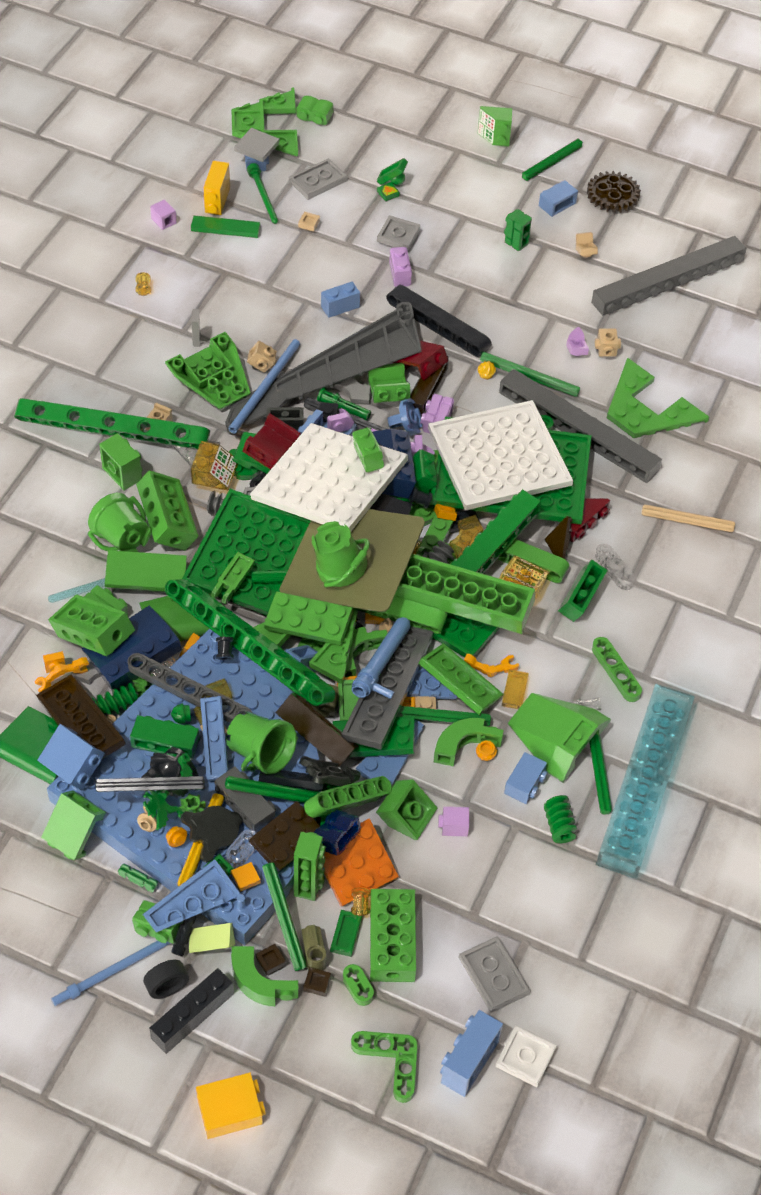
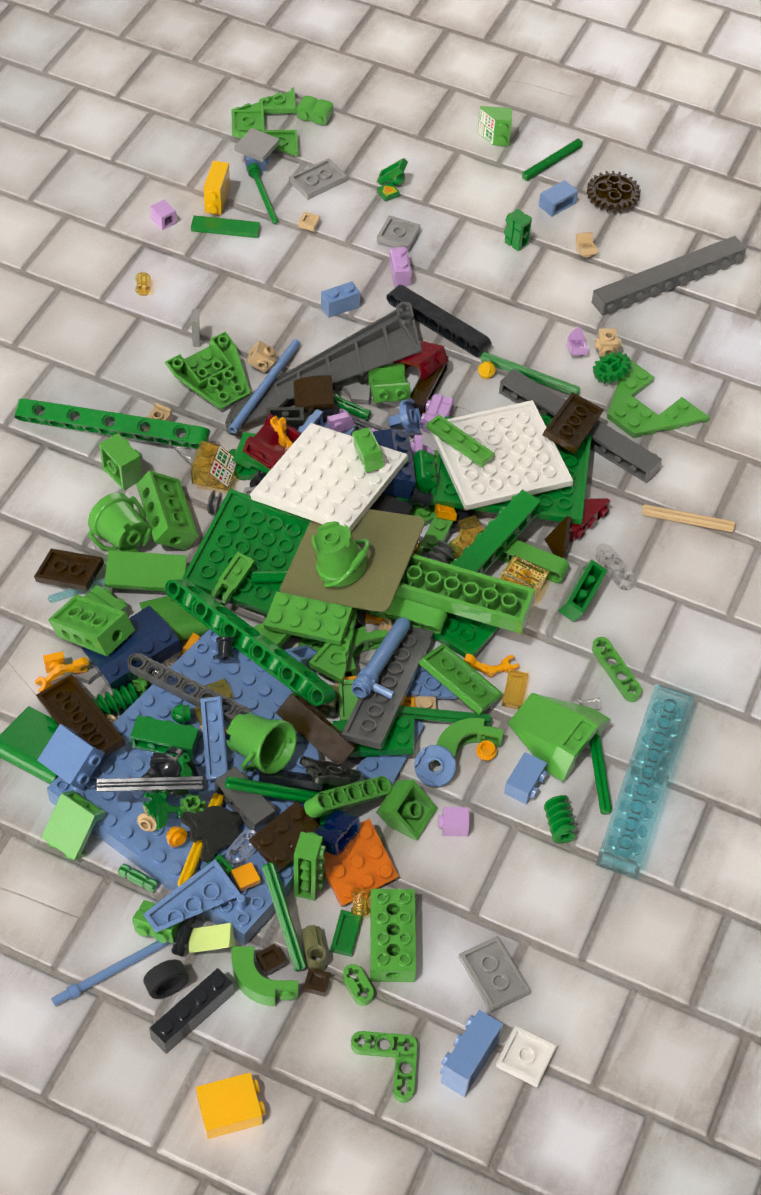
none -> dark brown plate [34,548,104,591]
none -> light orange piece [270,416,293,450]
none -> dark brown slope [293,375,334,412]
none -> medium blue tile [414,745,456,787]
none -> bright green tile [426,414,495,468]
none -> dark brown plate [542,392,604,453]
none -> green gear [592,351,632,384]

